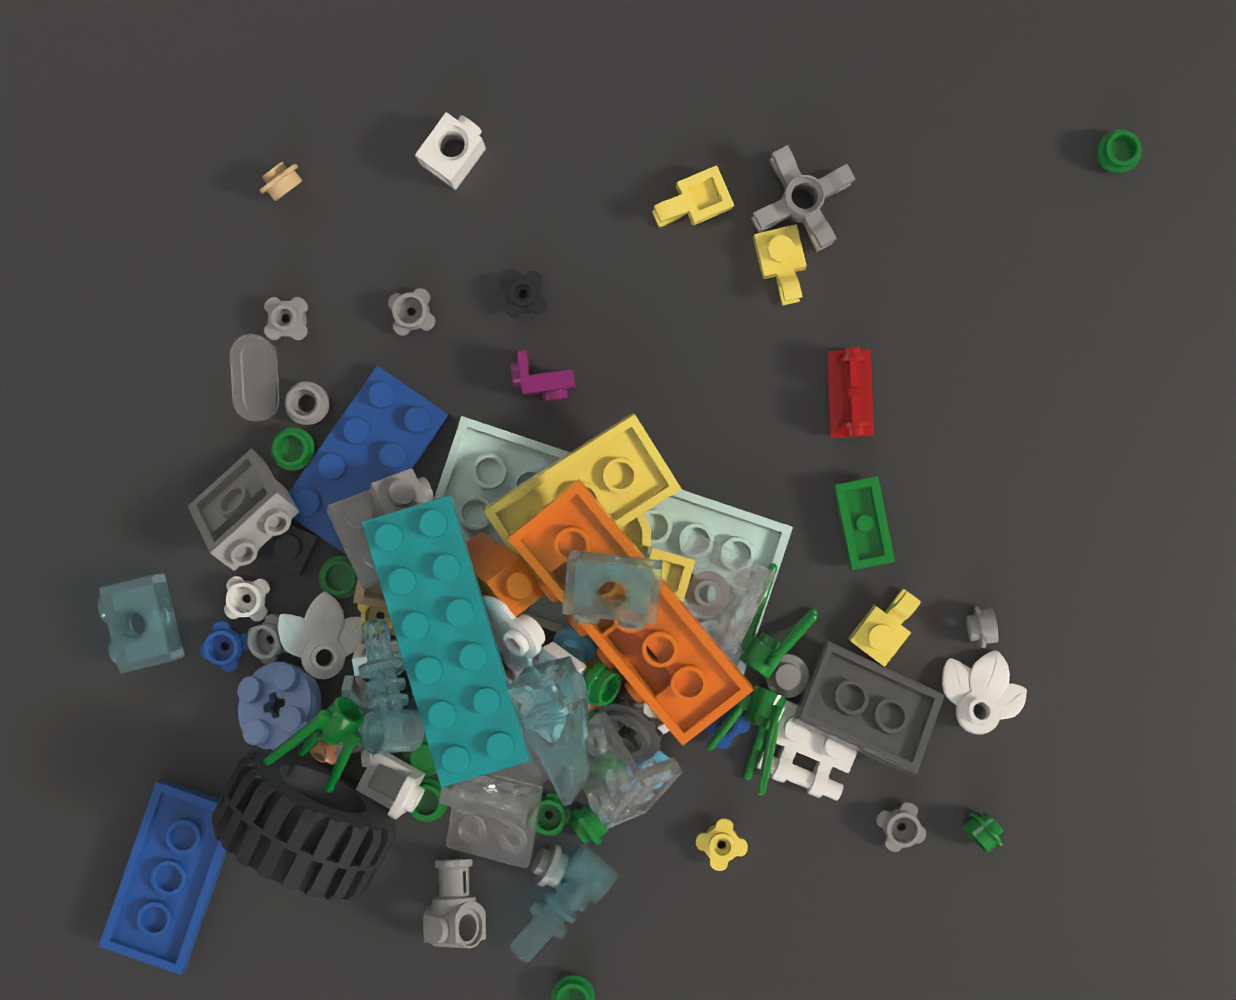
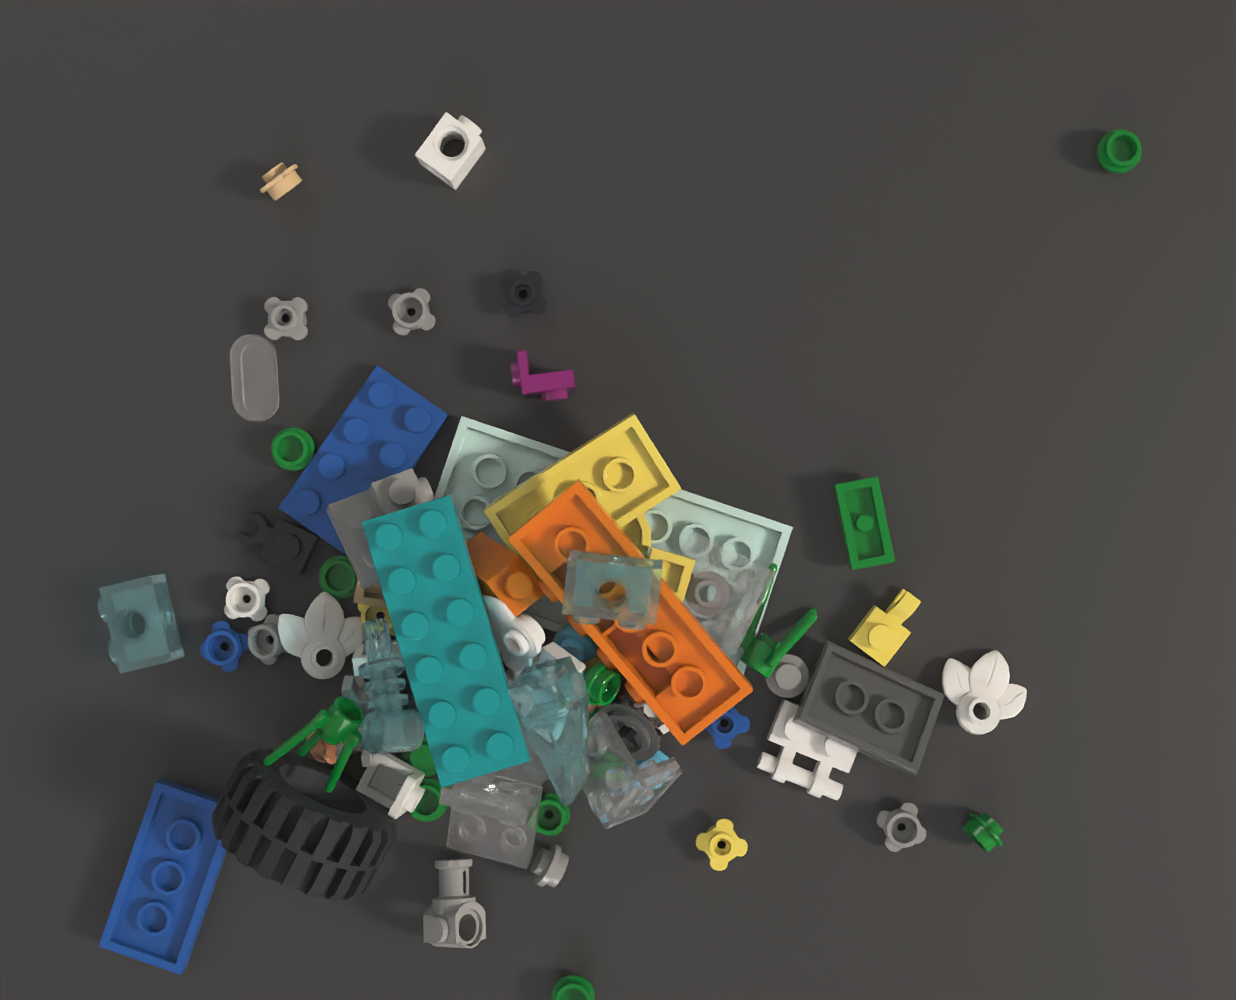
light grey plate [188,448,300,571] -> none
medium blue plate [237,662,321,750] -> none
light grey plate [285,382,329,425] -> none
clear light blue piece [510,844,619,963] -> none
green plate [569,804,608,846] -> none
light yellow plate [652,165,734,228] -> none
green plant [706,686,787,796] -> none
light grey pin [751,145,855,252] -> none
light yellow plate [753,224,807,306] -> none
red hinge [827,347,874,438] -> none
light grey plate [966,605,999,648] -> none

